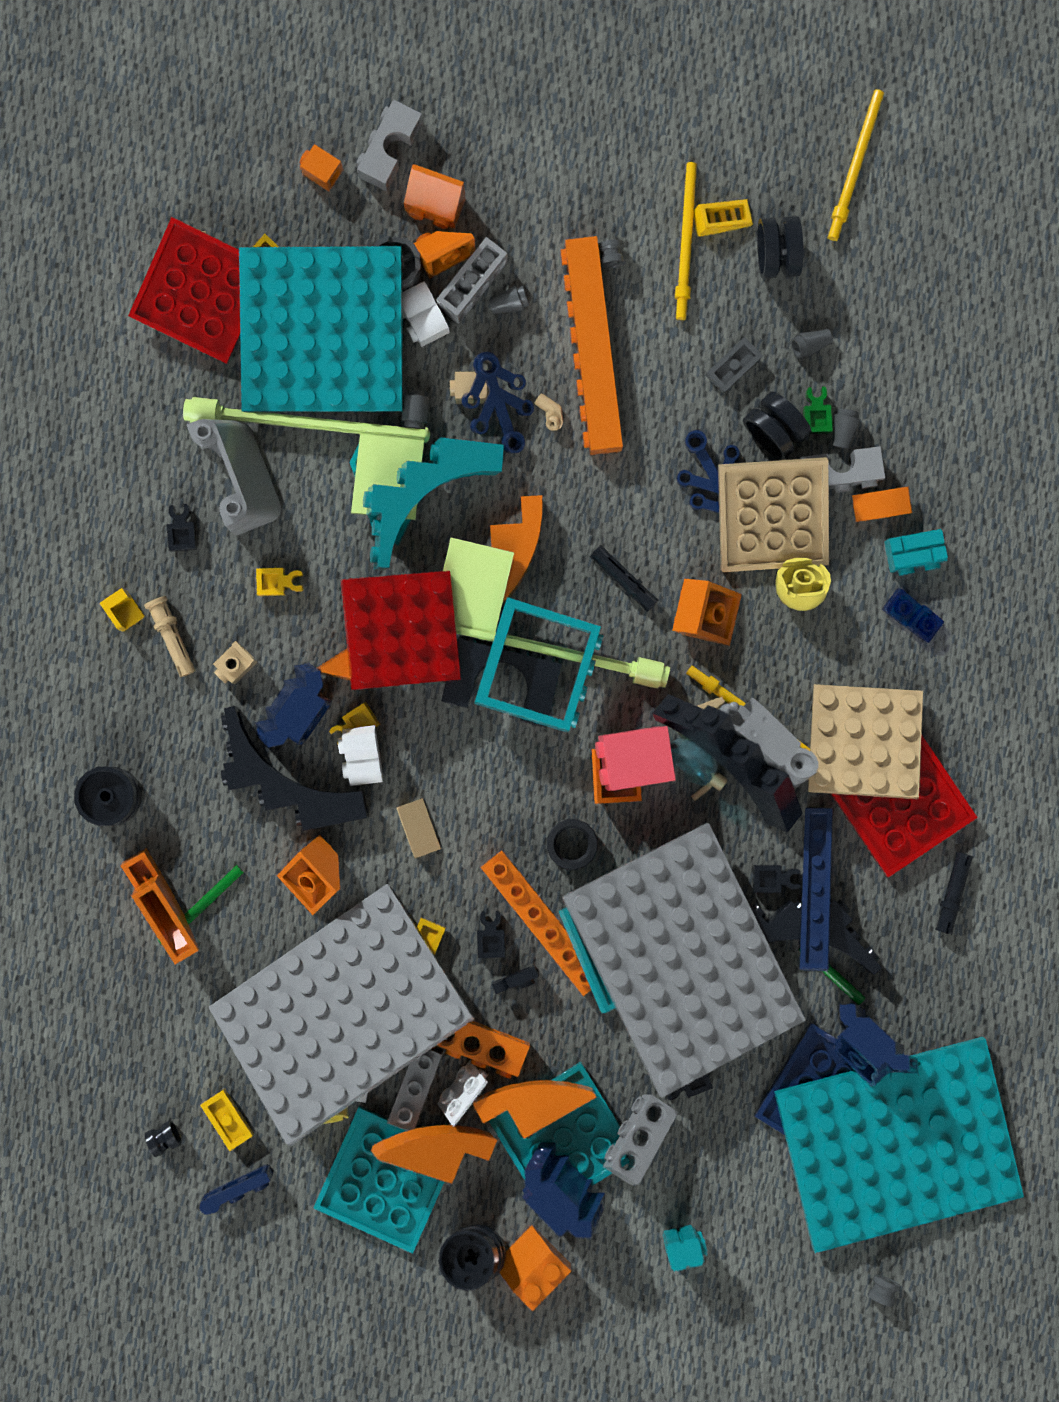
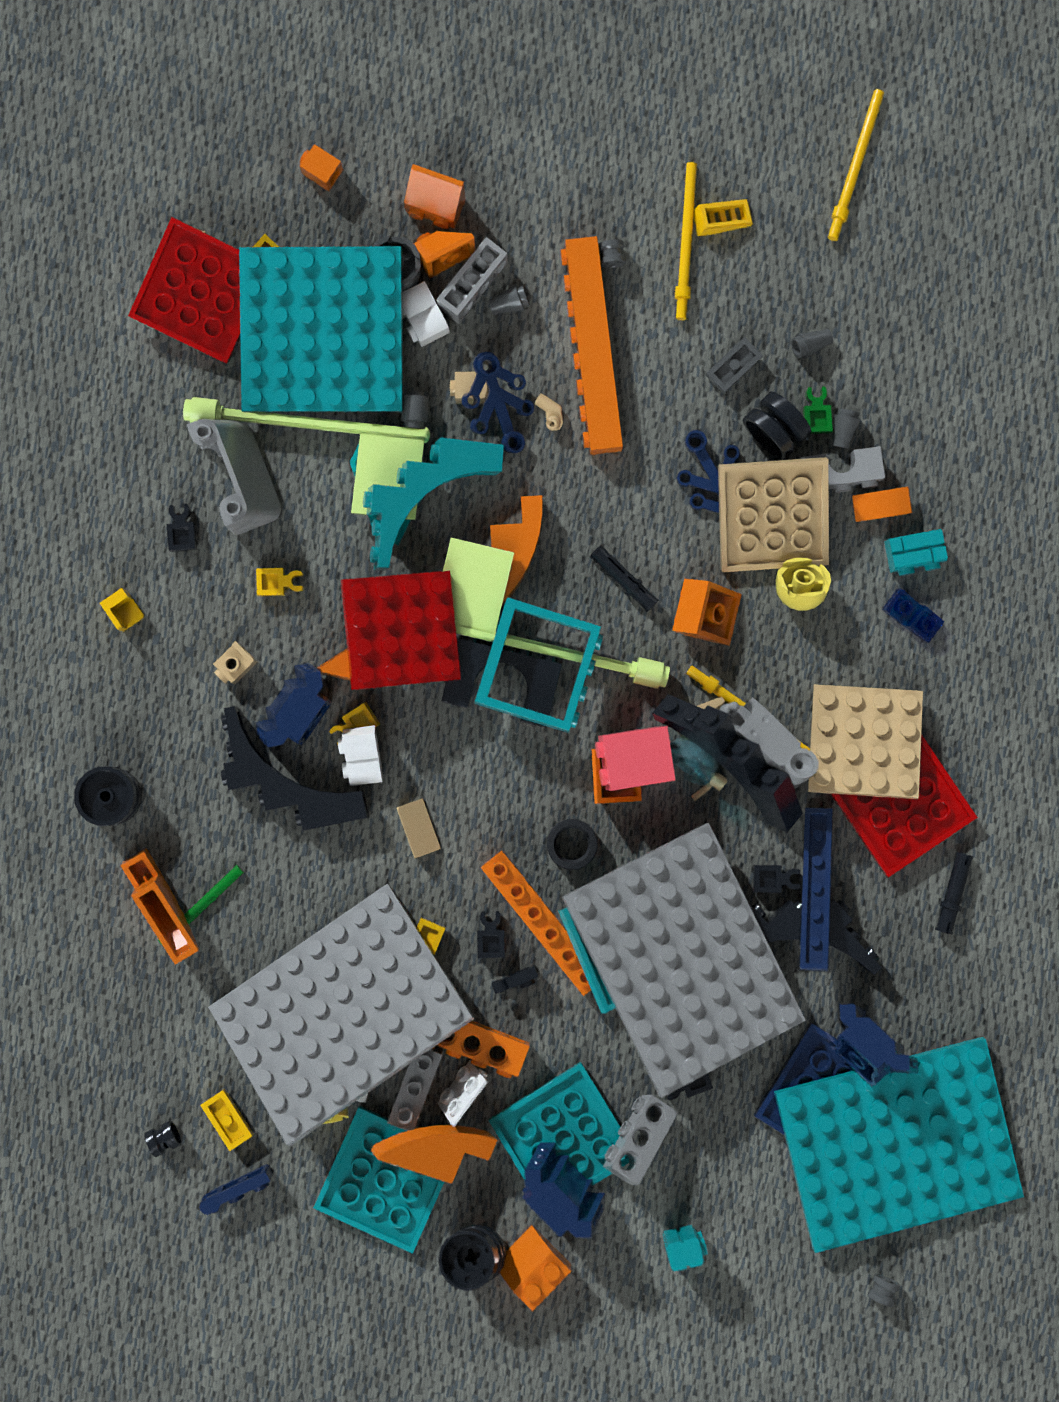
tan pin [144,596,196,678] -> none
orange slope [277,835,340,915] -> none
light grey arch [356,99,423,192] -> none
orange slope [473,1080,596,1139] -> none
black wheel [757,216,804,279] -> none
green bar [798,946,866,1005] -> none

